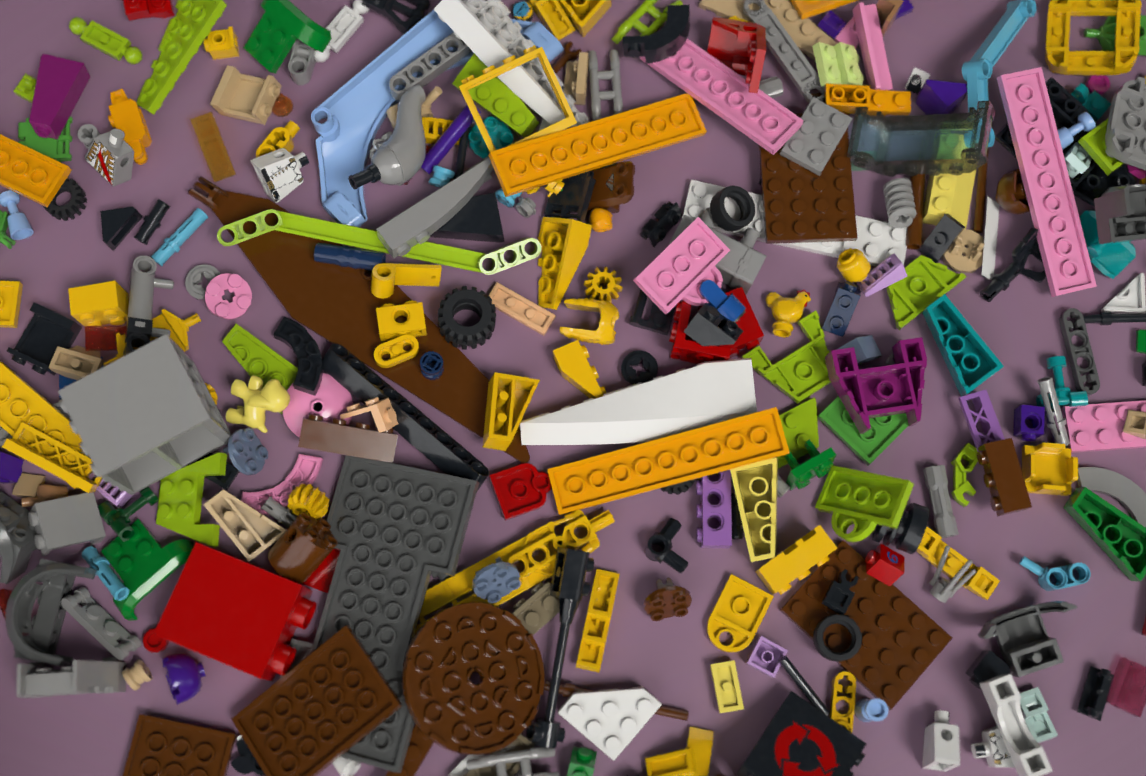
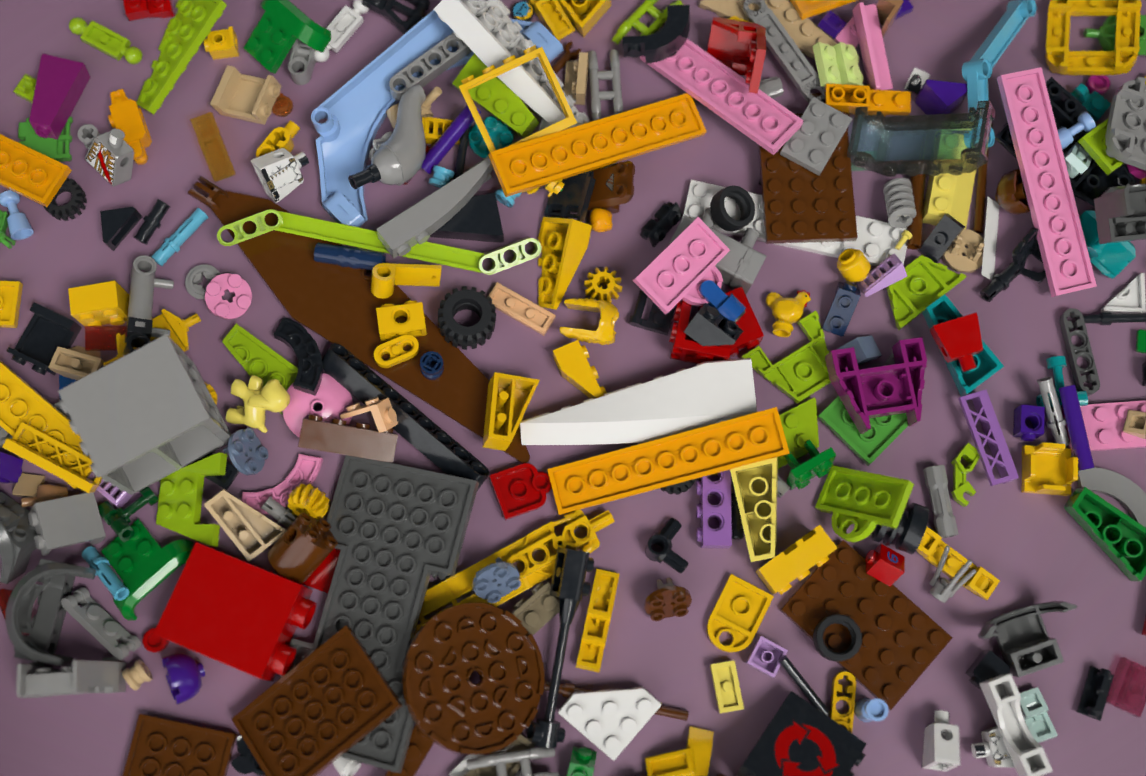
light grey plate [516,197,536,218] -> none
black gear [621,350,658,385] -> none
black plate [821,569,859,615] -> none
reddish brown brick [977,438,1032,516] -> none
medium azure beam [1019,556,1091,591] -> none
none -> light yellow piece [895,230,913,250]
none -> red torso [930,312,983,372]
none -> dark purple piece [1059,385,1095,471]

